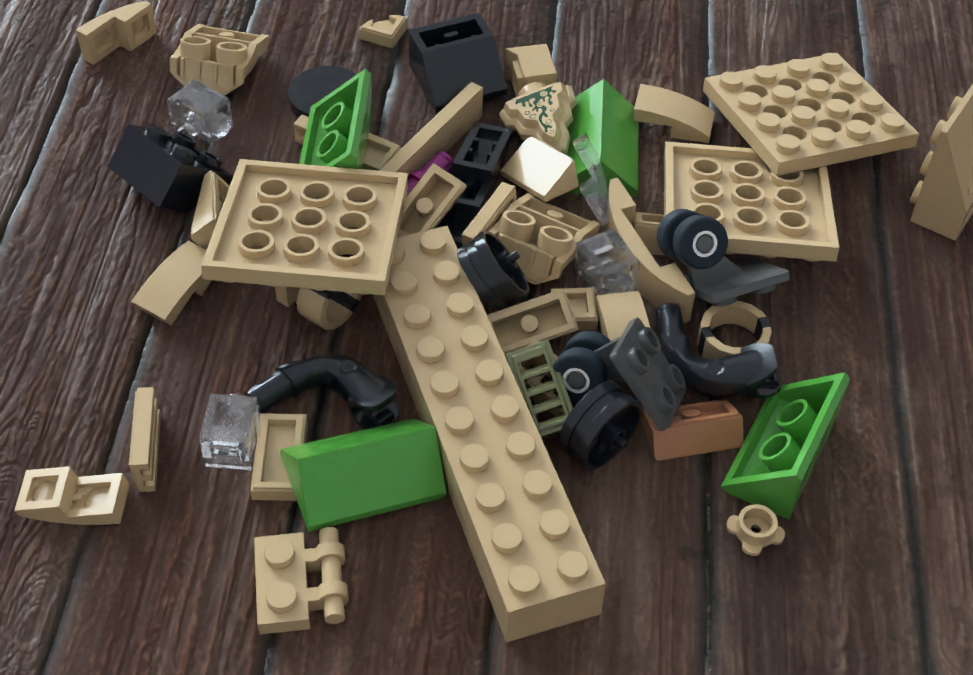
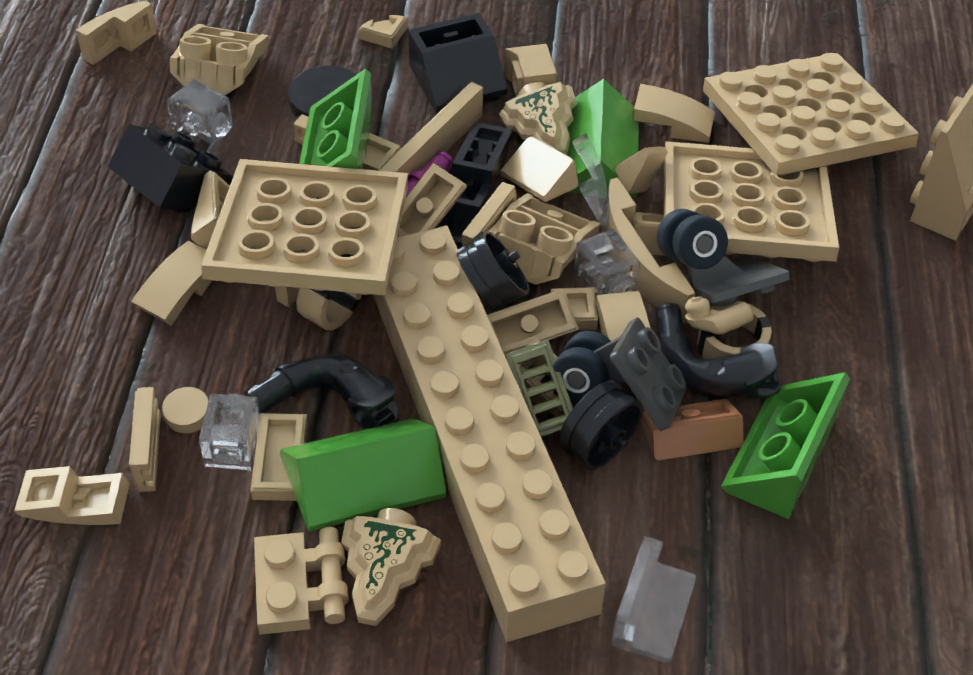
tan plate [726,504,785,556] -> none
none -> tan tile [162,387,211,433]
none -> tan rock [341,508,441,626]
none -> clear panel [611,536,696,663]
none -> tan slope [615,146,668,194]
none -> tan arm [685,296,753,335]

